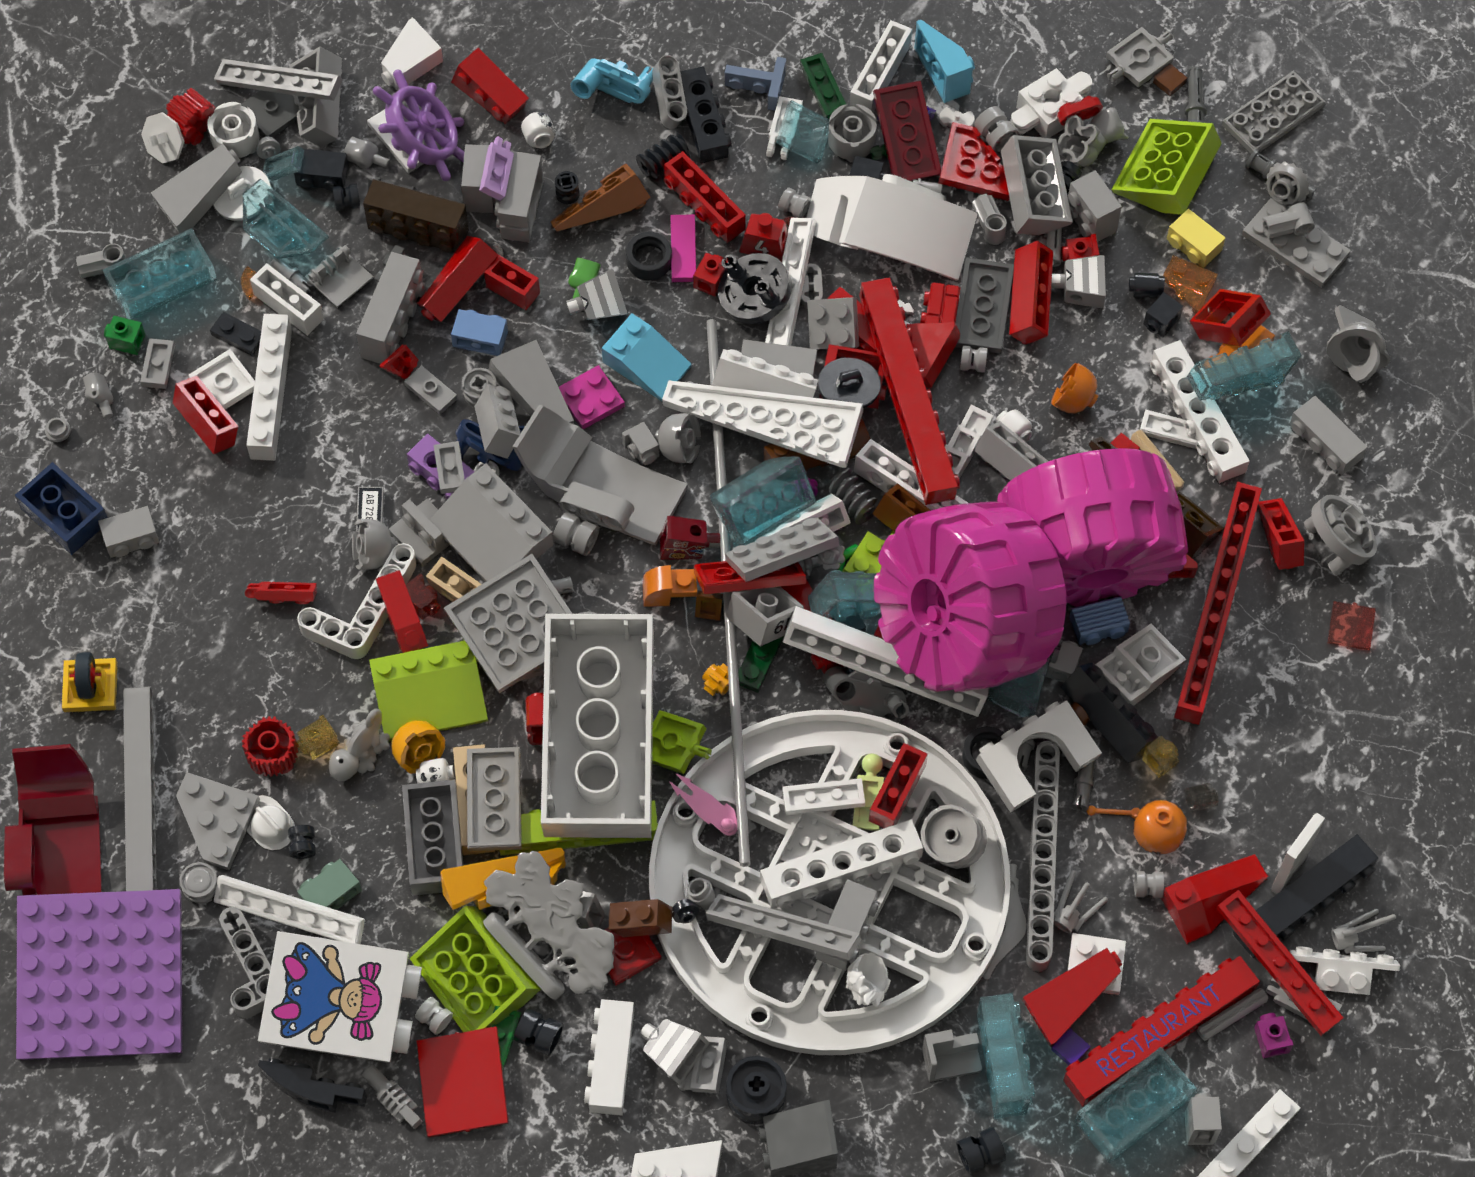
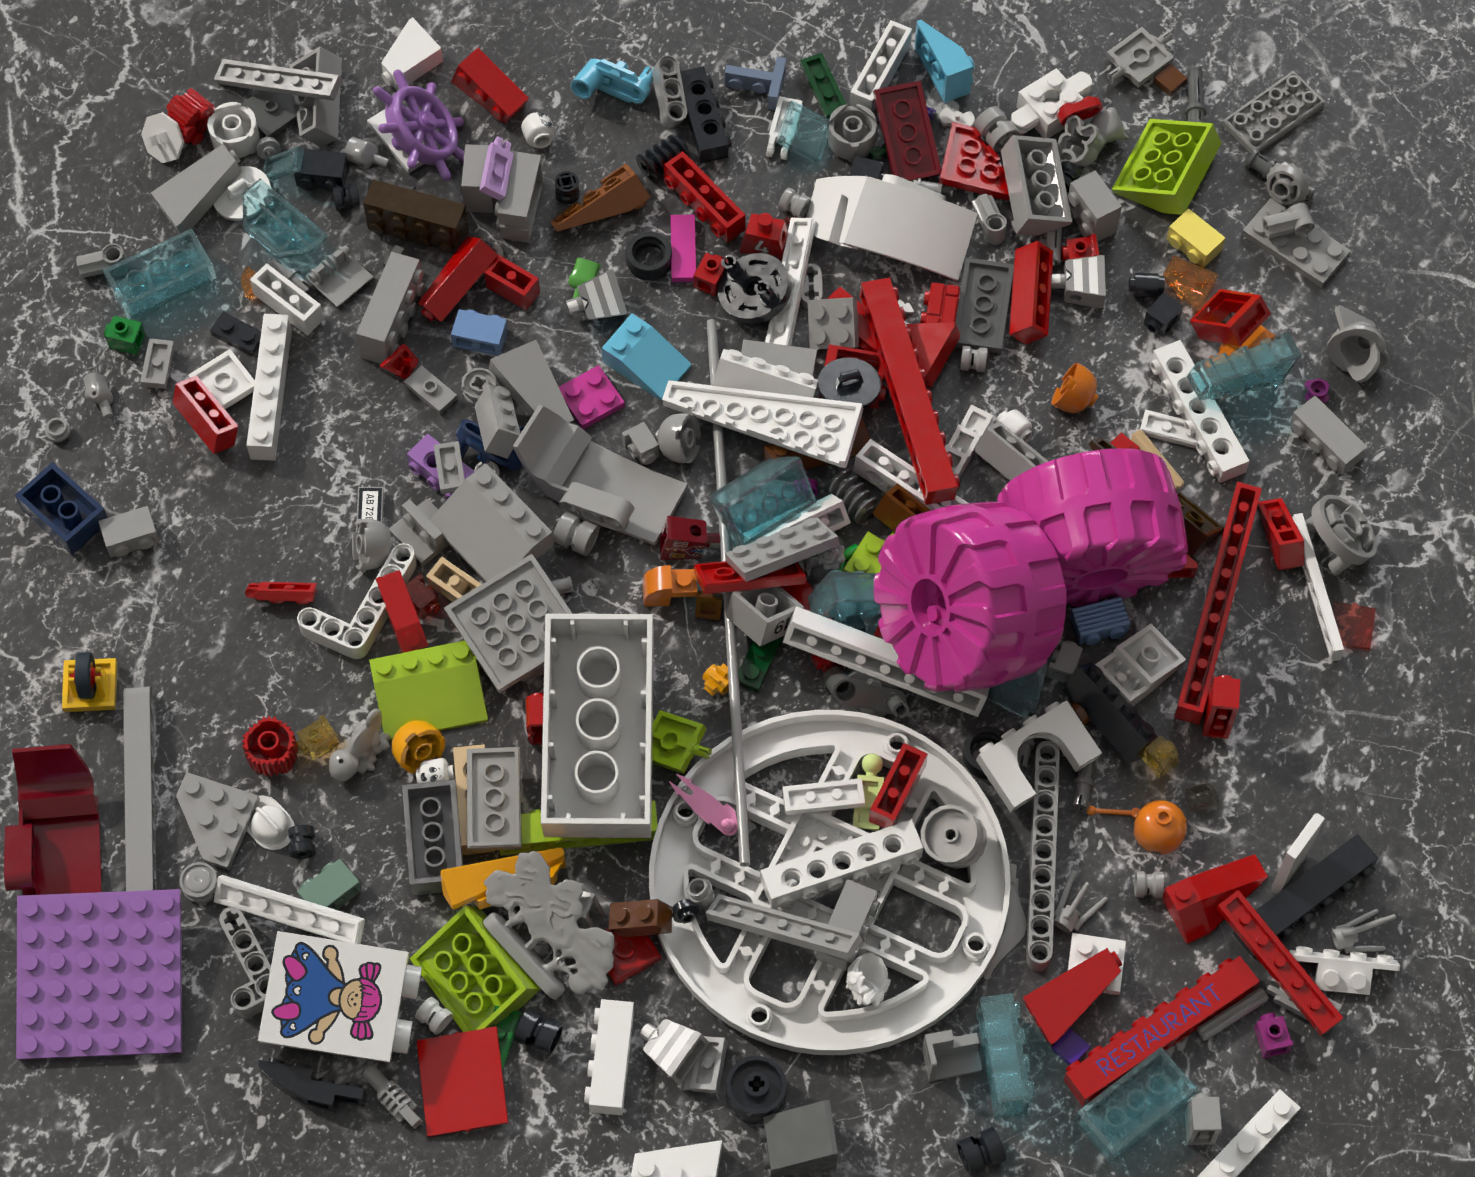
none -> red brick [1202,675,1241,739]
none -> white tile [1292,513,1344,661]
none -> magenta plate [1304,379,1330,403]

